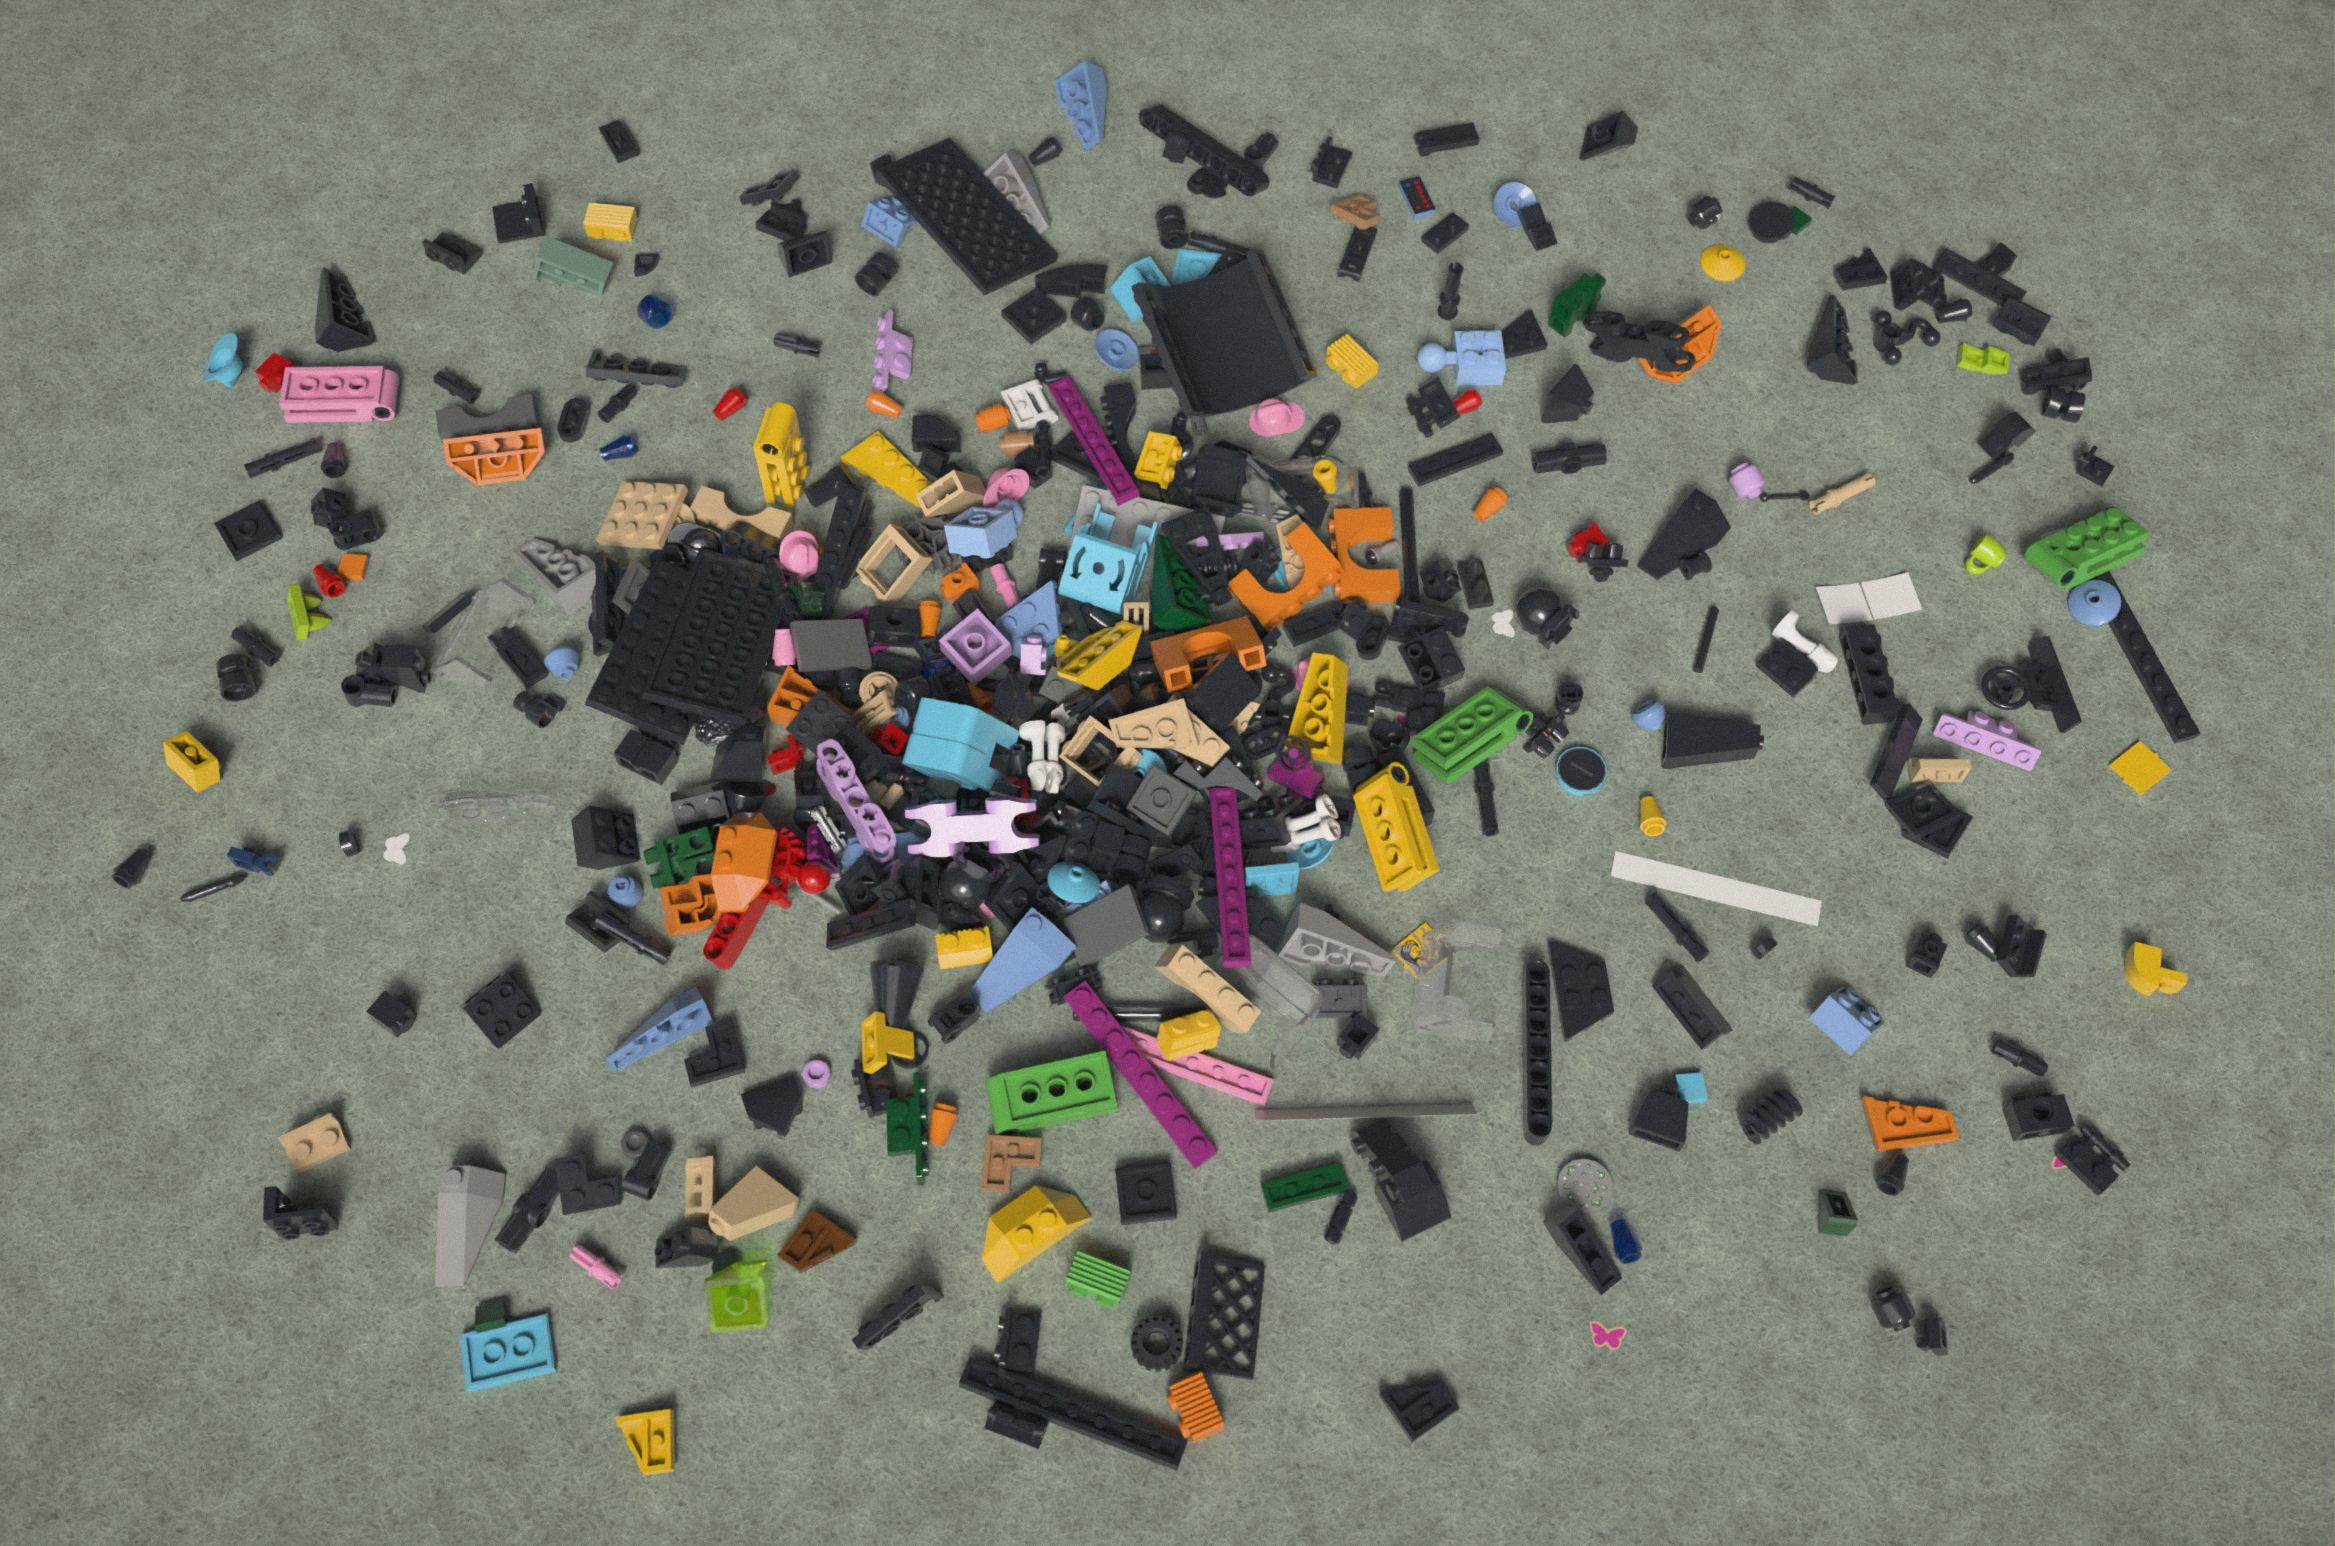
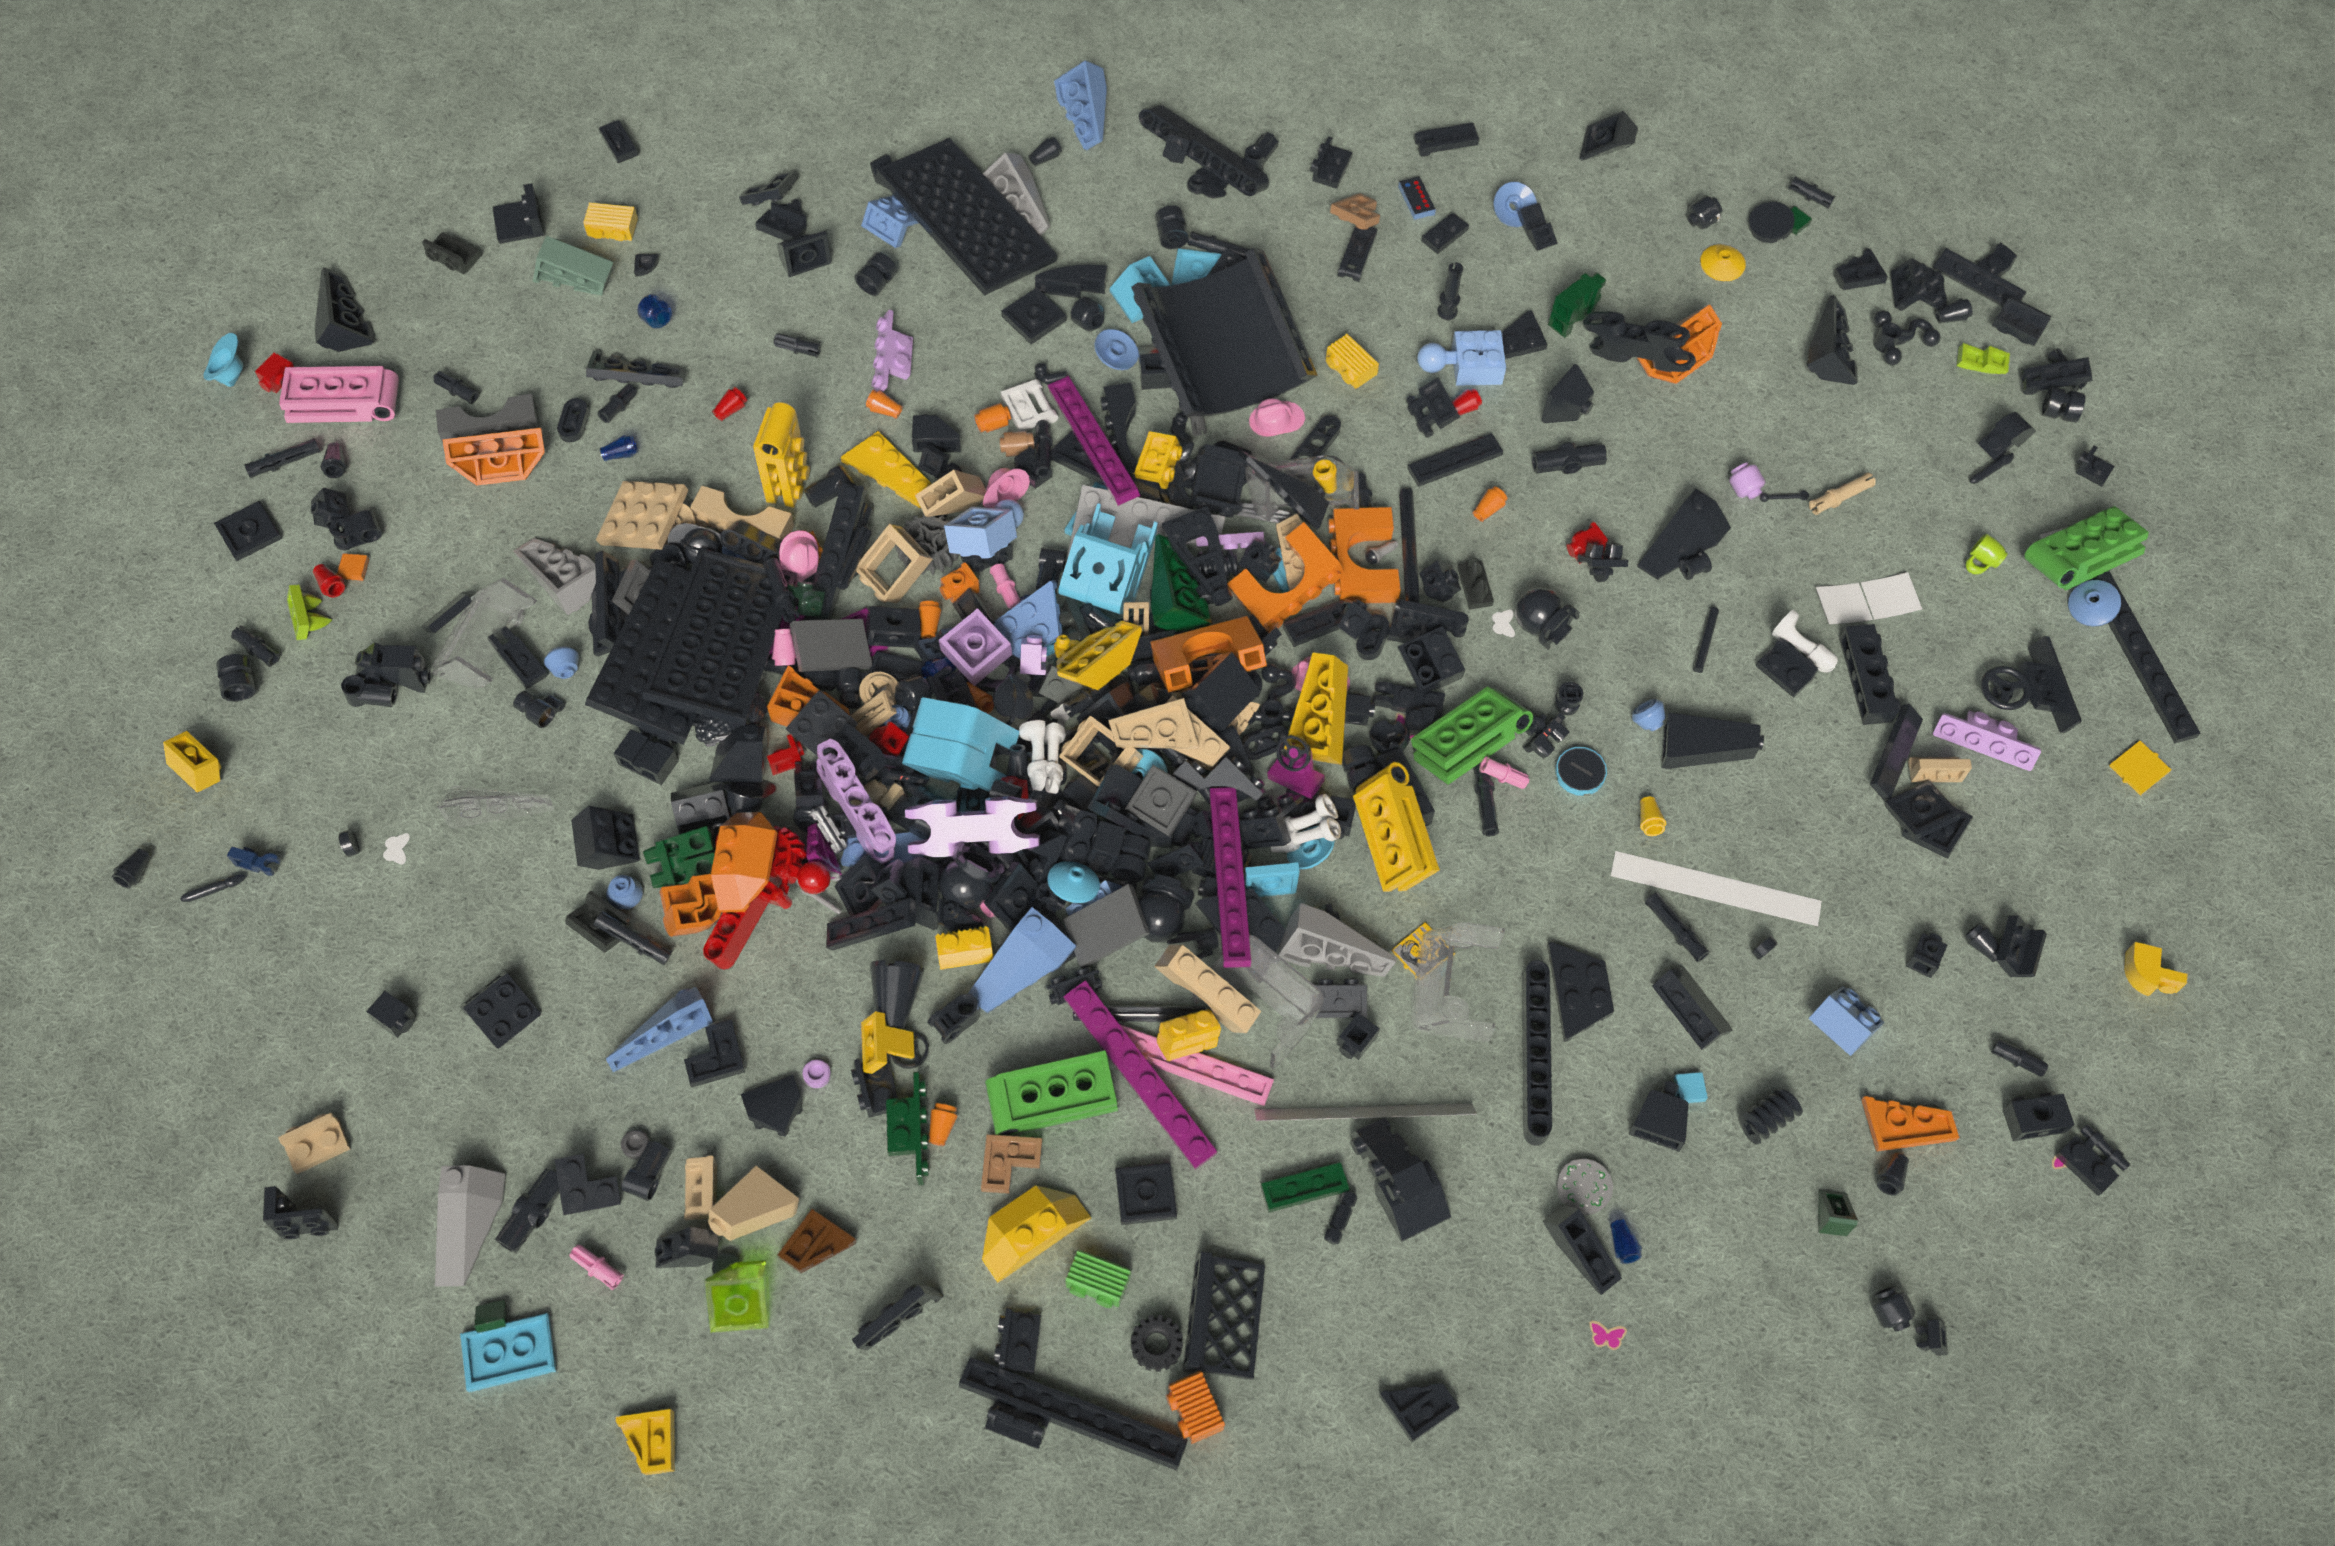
none -> bright pink axle [1479,757,1529,789]

